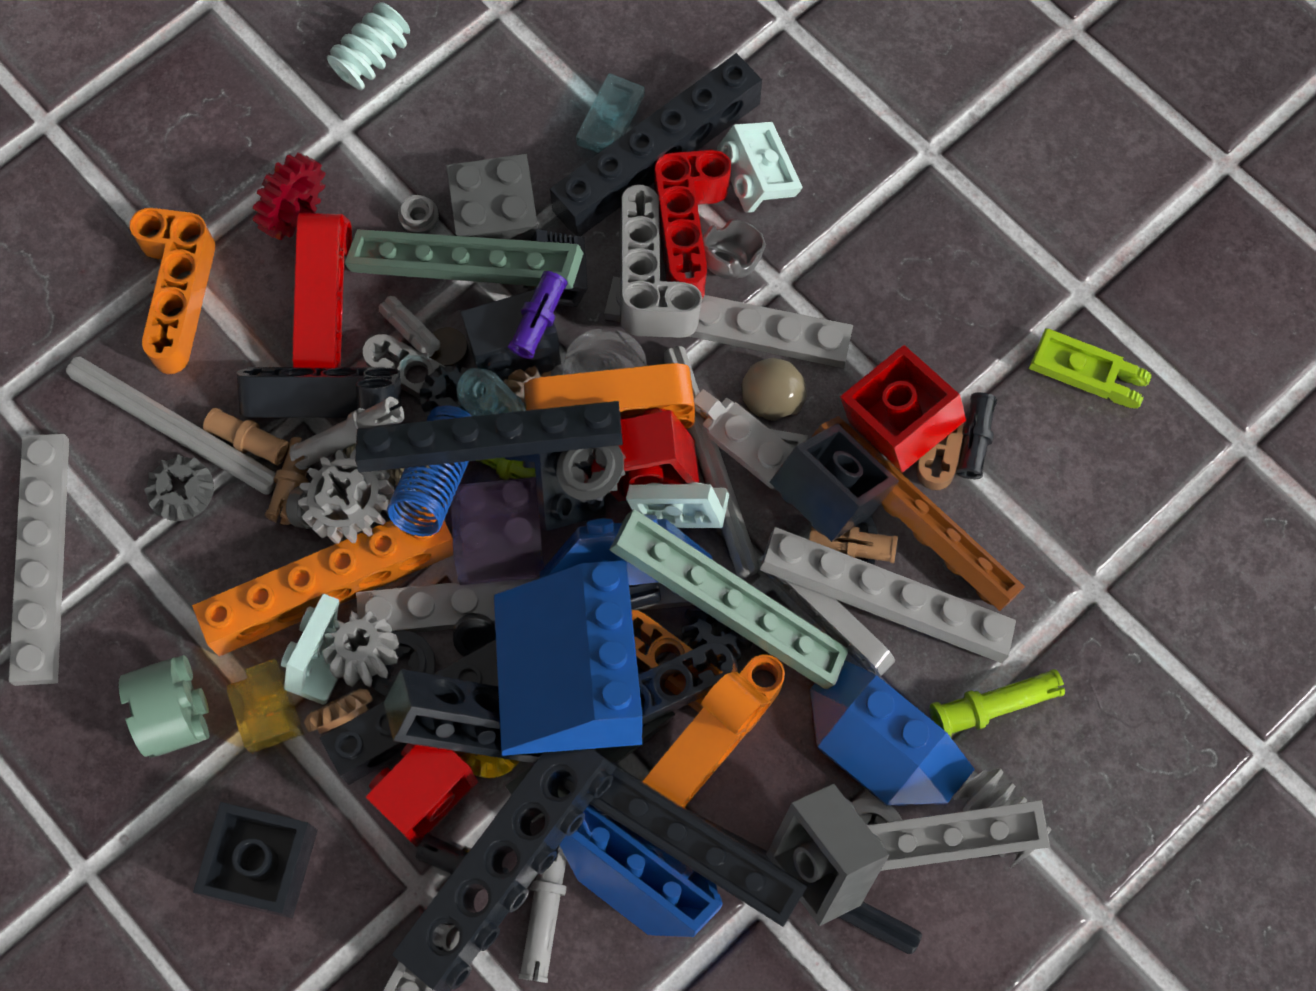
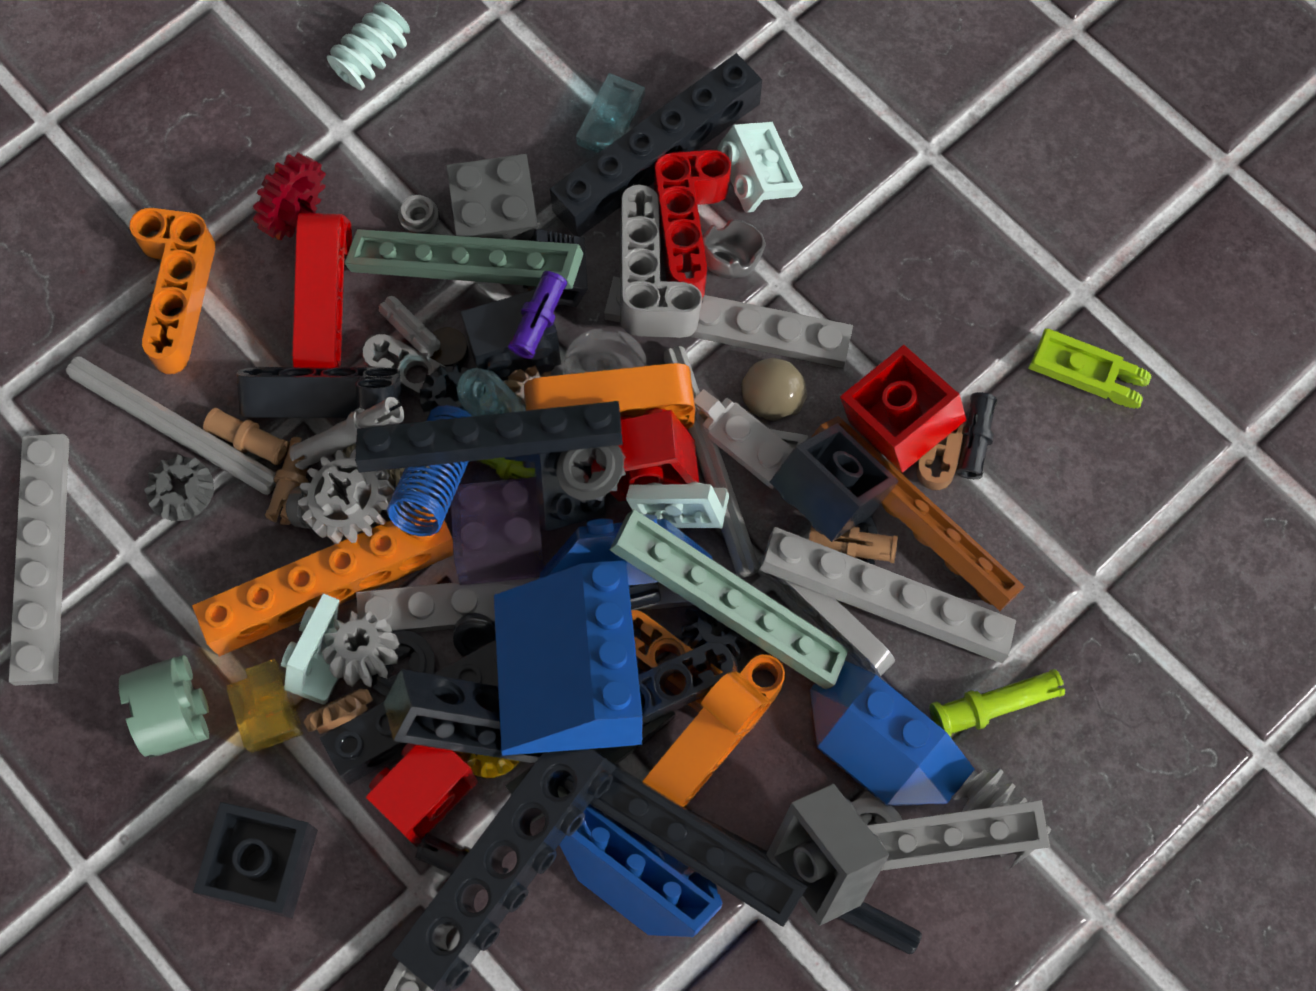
light grey pin [518,845,567,983] -> none

